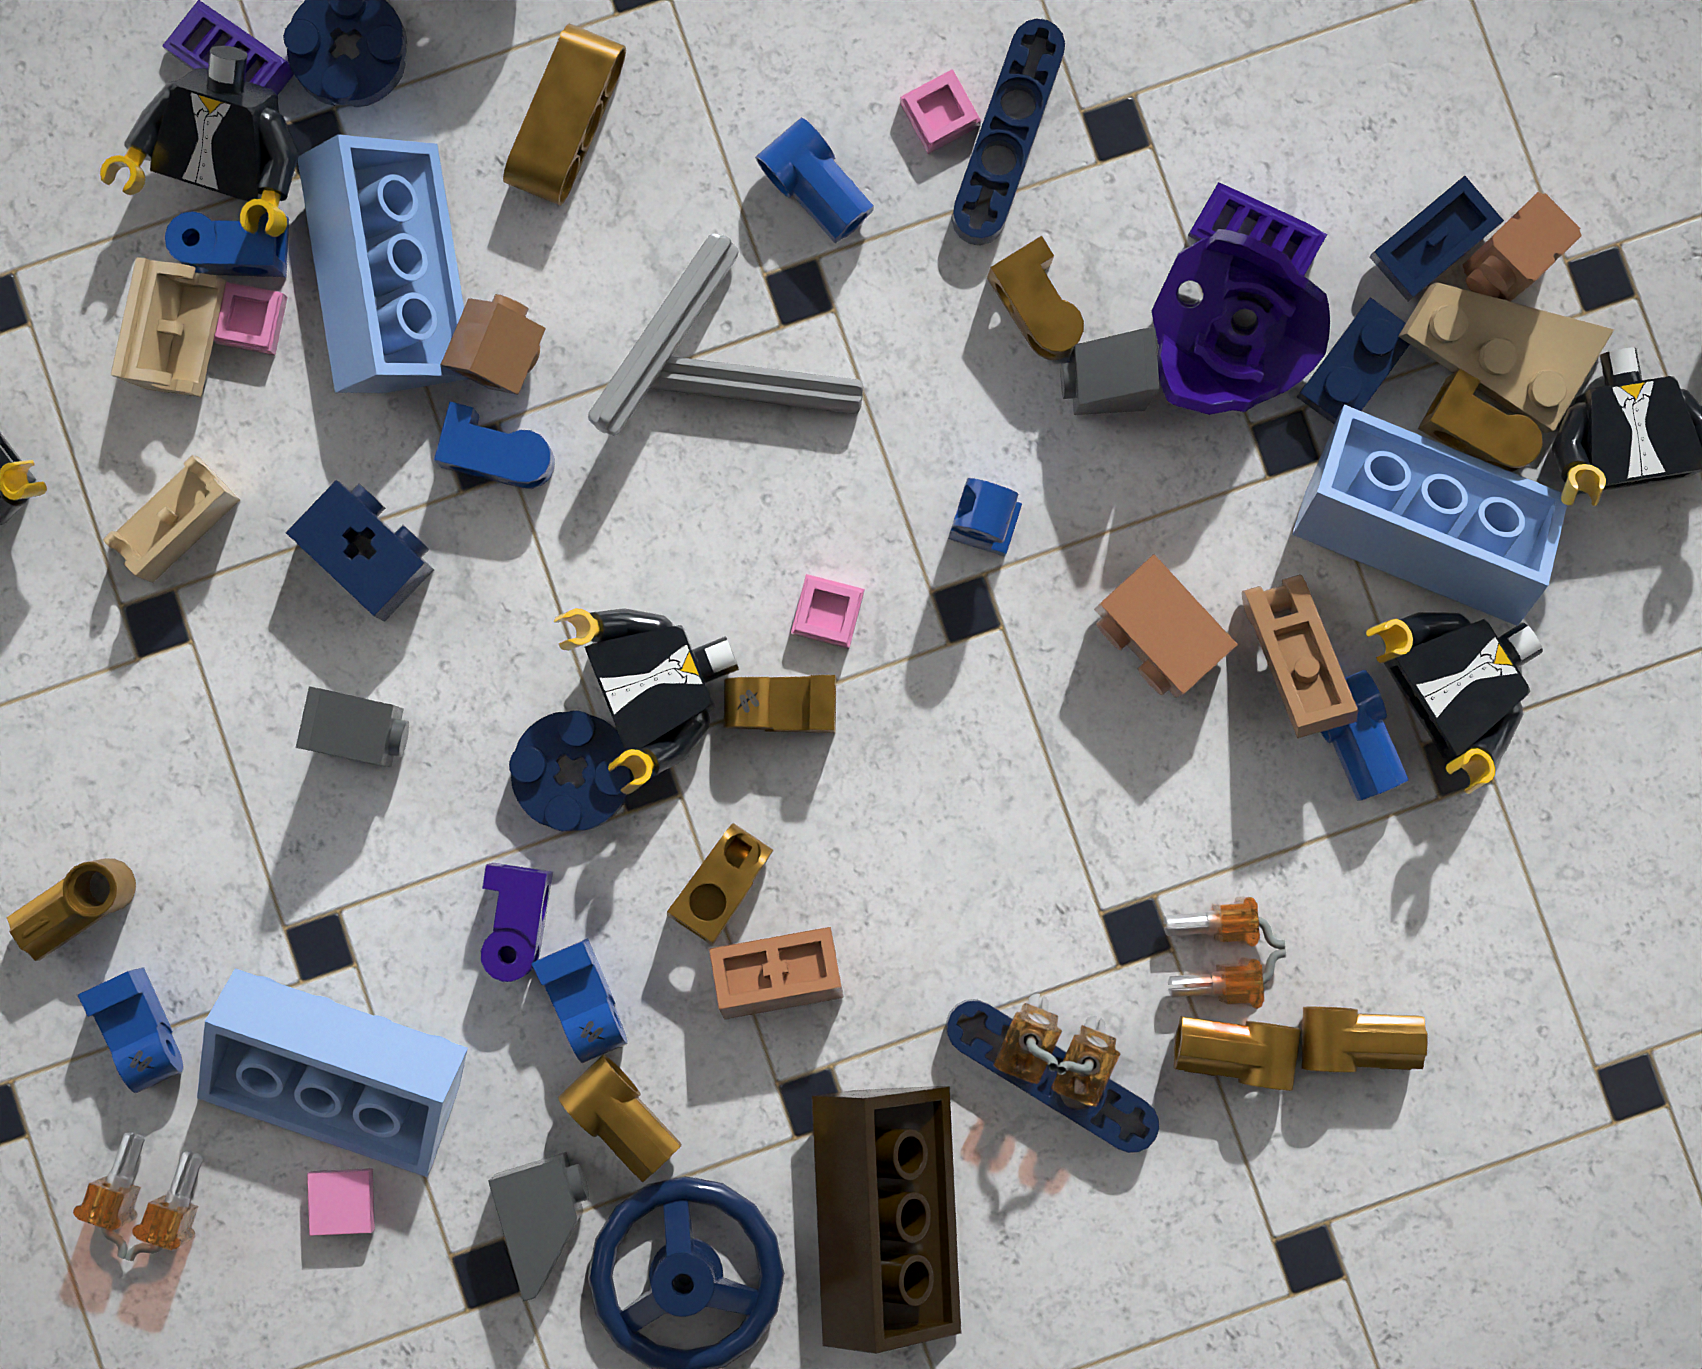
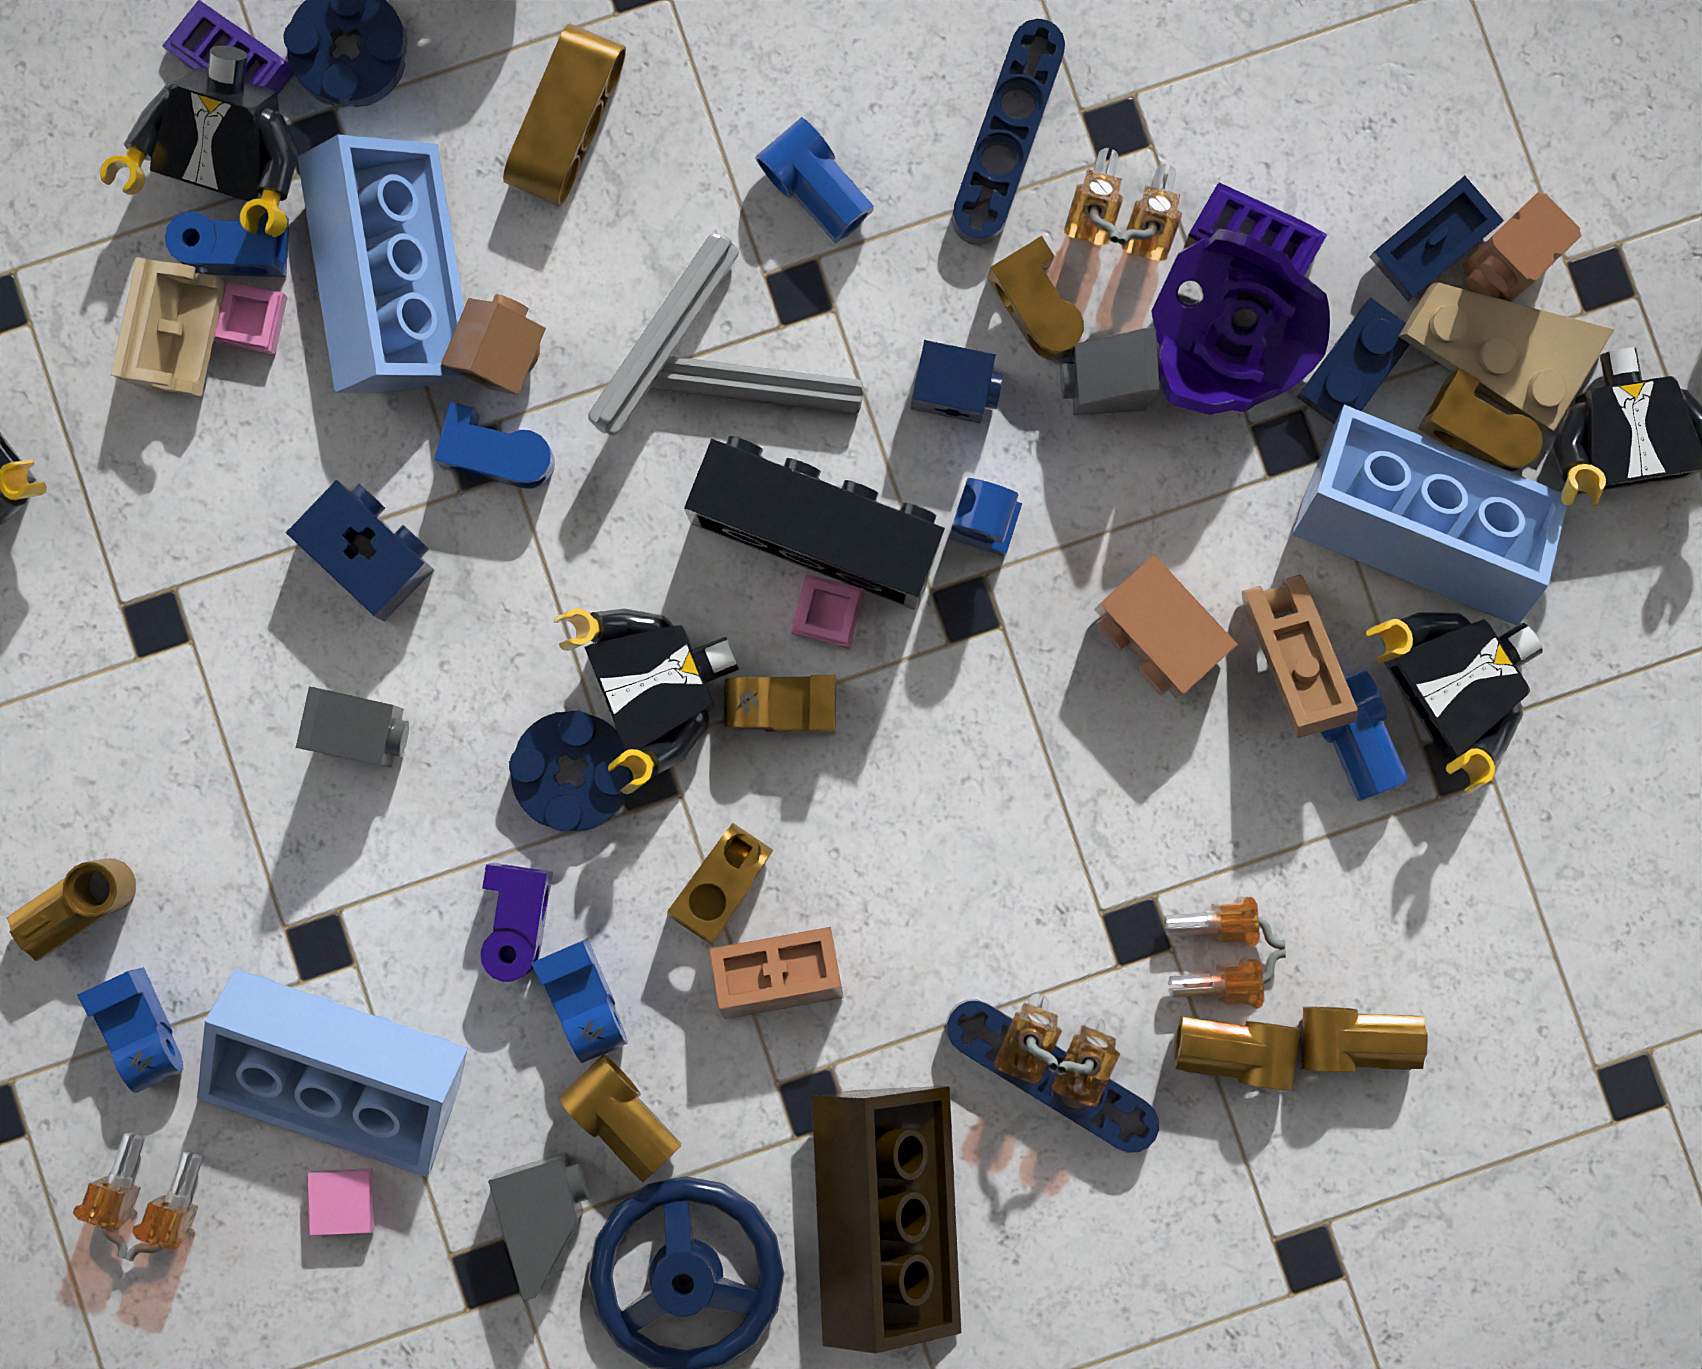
tan hinge [103,455,240,583] -> none
bright pink tile [900,69,981,154] -> none
none -> black brick [684,436,945,610]
none -> dark blue brick [910,340,1004,424]
none -> clear orange piece [1064,148,1182,261]

